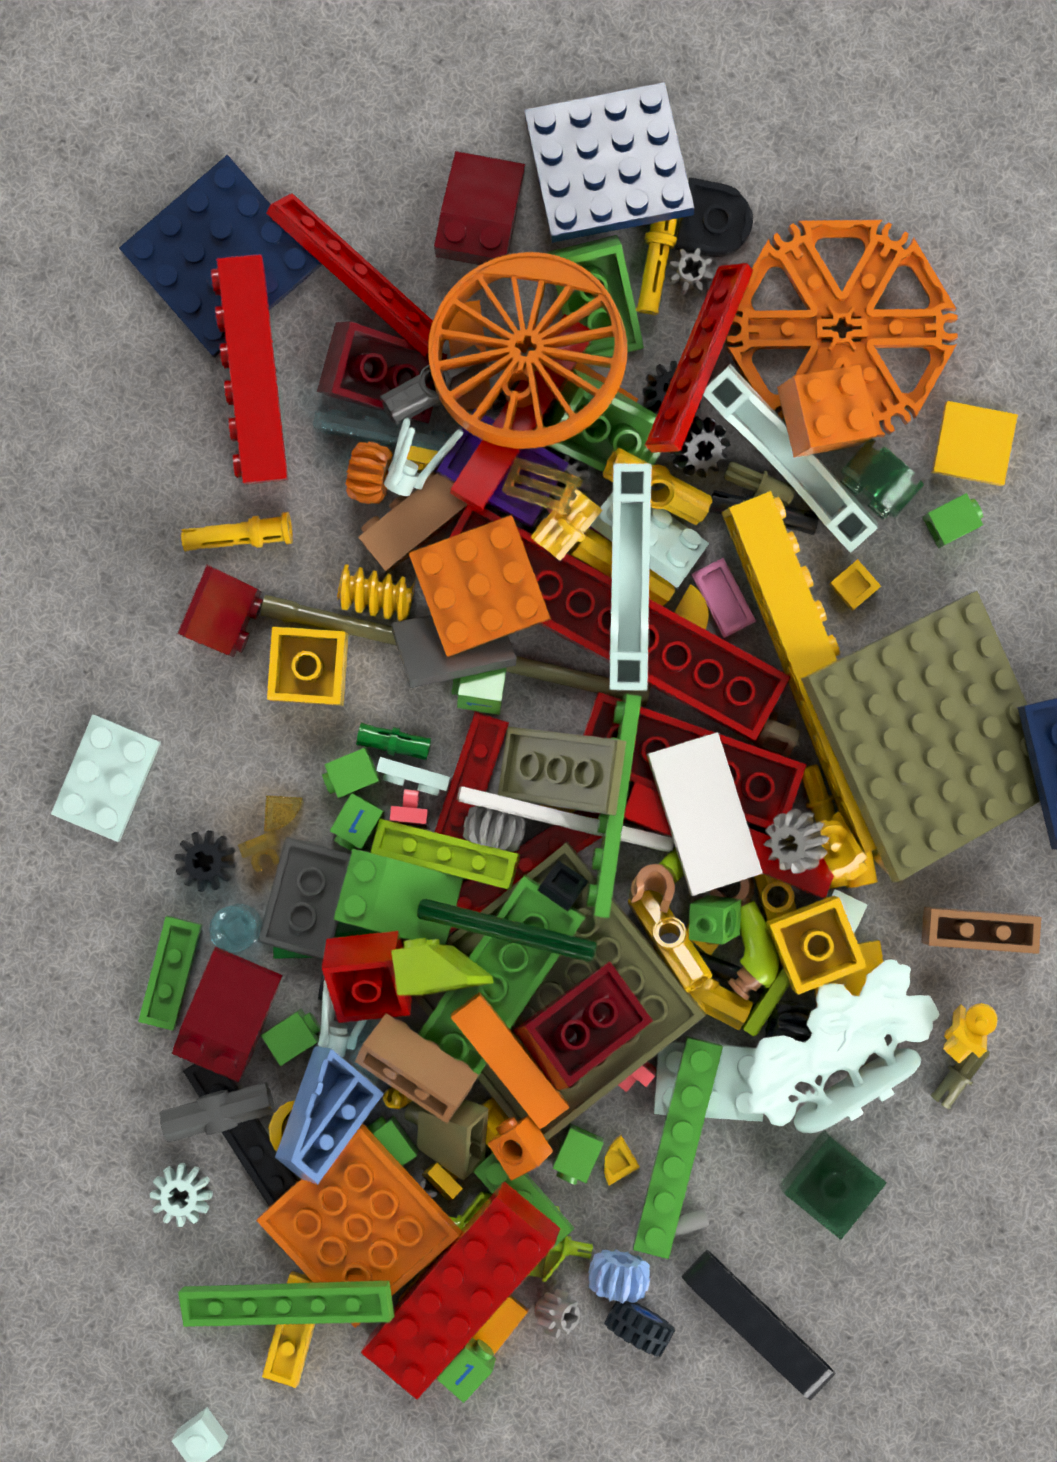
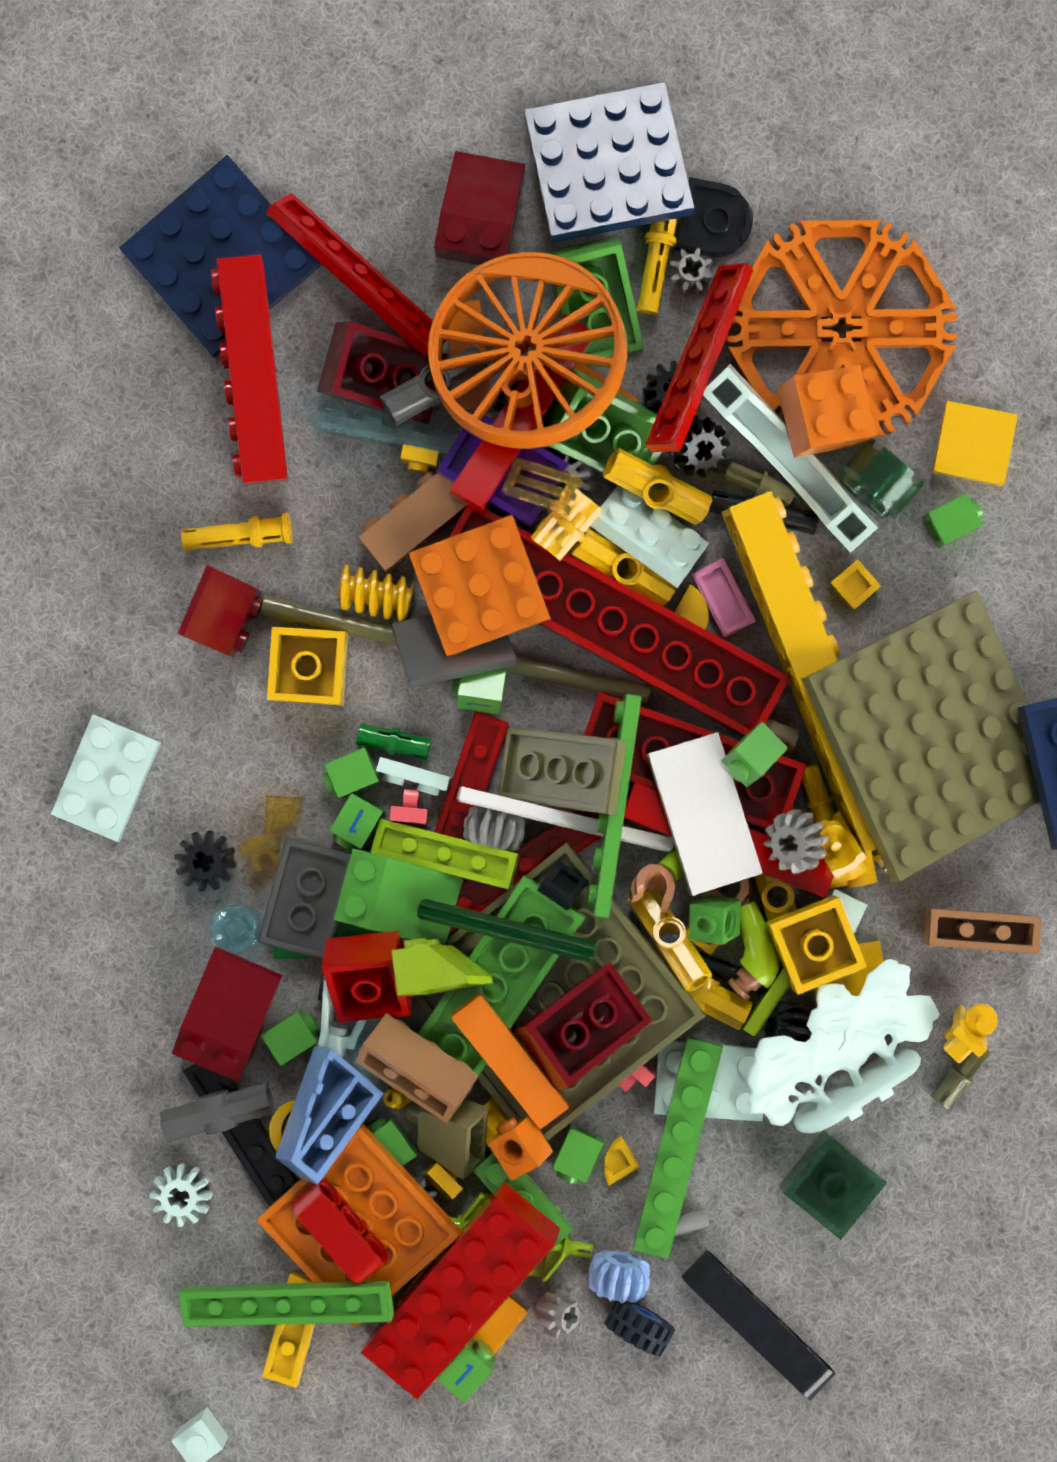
bright green plate [138,915,203,1031] -> none
orange gear [345,441,393,504] -> none
light aqua plant [384,418,463,496] -> none
light aqua arch [610,464,651,690] -> none
none -> red beam [291,1178,389,1284]
none -> bright green brick [721,722,788,787]

